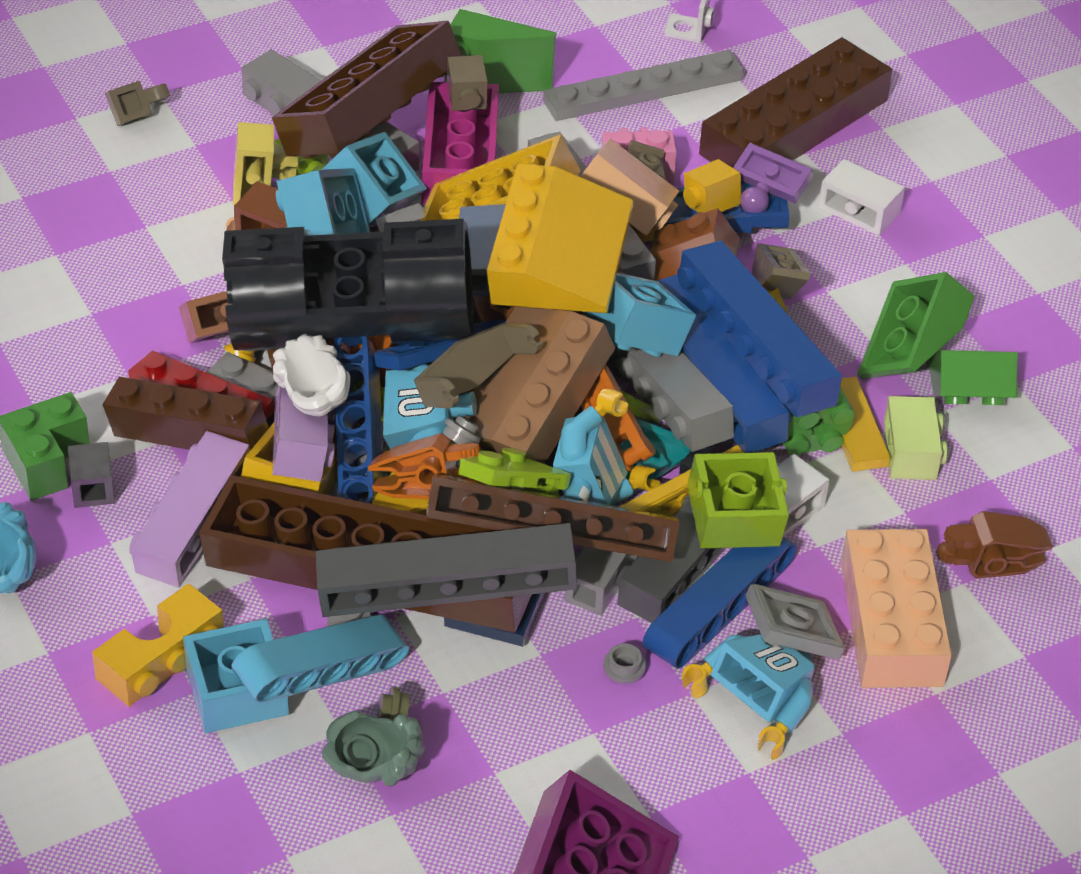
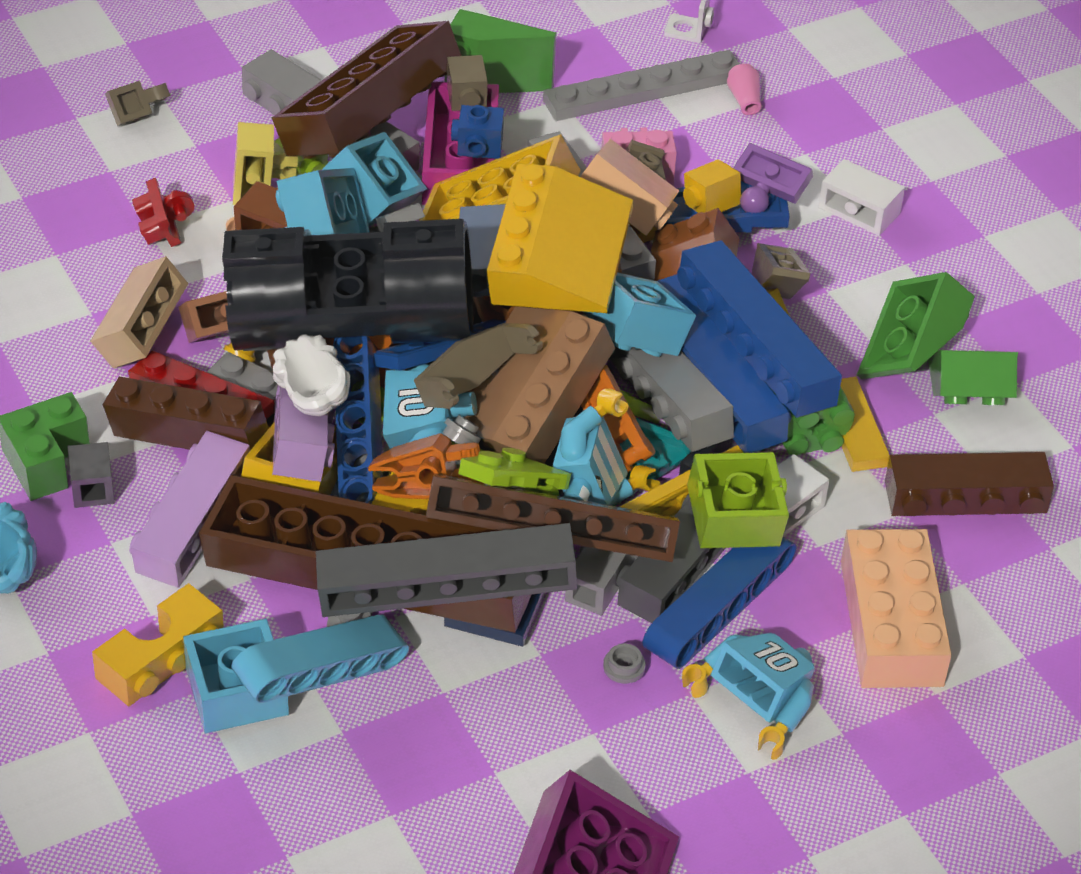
sand green hair [322,710,425,787] -> none
olive plate [377,686,410,721] -> none
reddish brown brick [699,37,893,168] -> none
light grey tile [745,584,845,660] -> none
yellowish green brick [883,396,947,480] -> none
dark orange hinge [936,511,1053,579] -> none
none -> tan brick [90,256,188,368]
none -> red hips [132,177,195,247]
none -> blue brick [451,105,504,159]
none -> bright pink cone [727,64,762,115]
none -> reddish brown brick [885,452,1054,516]

